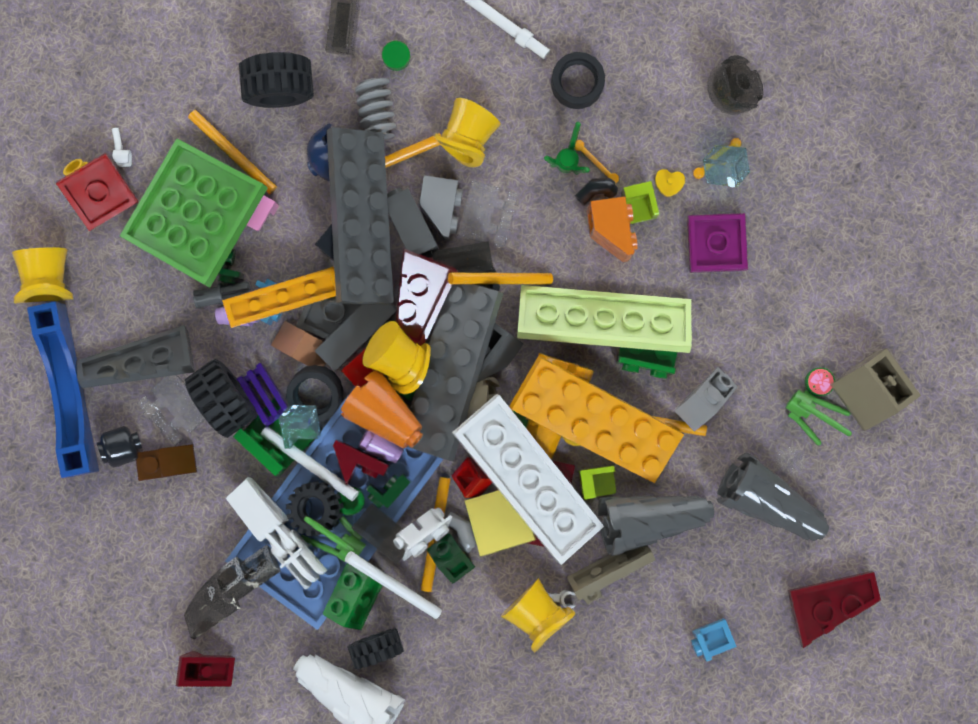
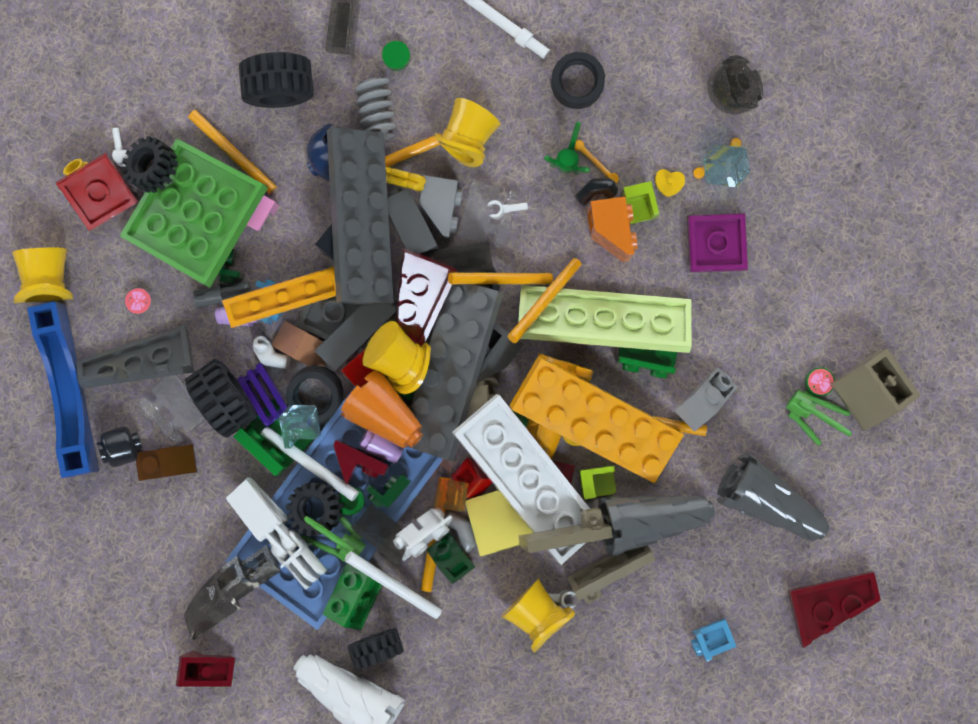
none -> black tyre [122,136,178,193]
none -> tile [124,287,155,316]
none -> white arm [253,336,291,369]
none -> yellow axle [386,167,426,191]
none -> clear orange plate [434,478,469,512]
none -> white hand [487,200,528,219]
none -> light orange bar [507,258,582,343]
none -> dark tan hinge [519,508,613,553]

